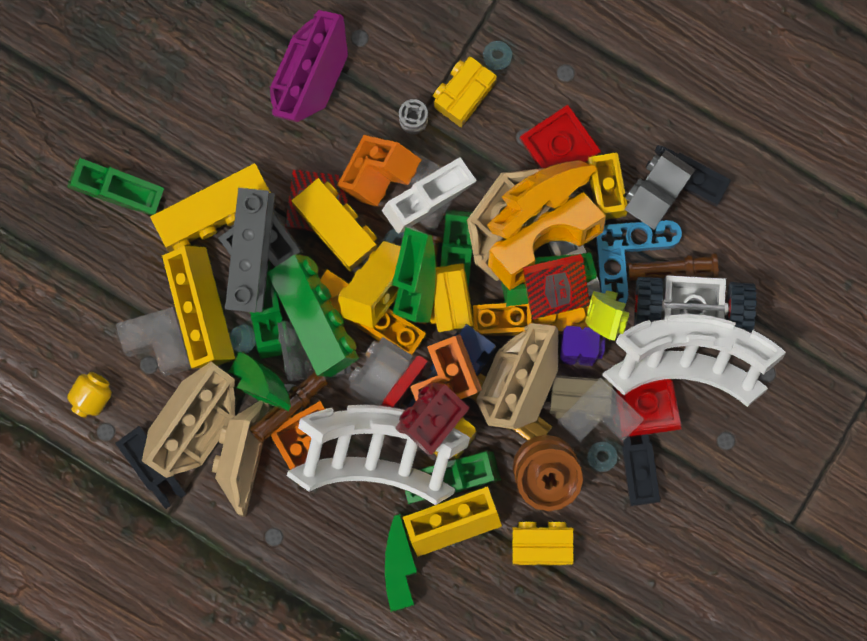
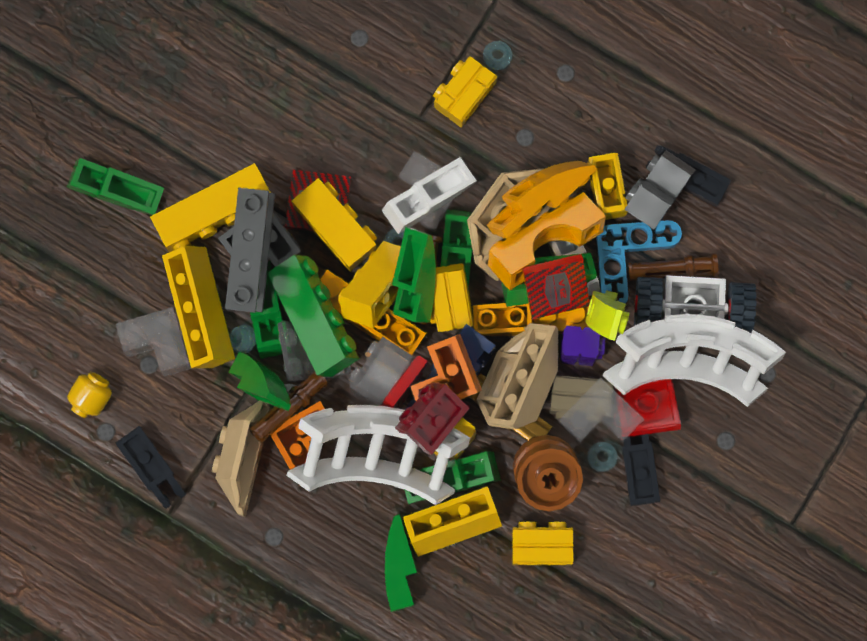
tan wedge [142,362,235,478] -> none
magenta wedge [270,10,348,122] -> none
orange brick [337,135,422,207] -> none
light grey wheel [399,99,428,134] -> none
red plate [519,105,601,169] -> none

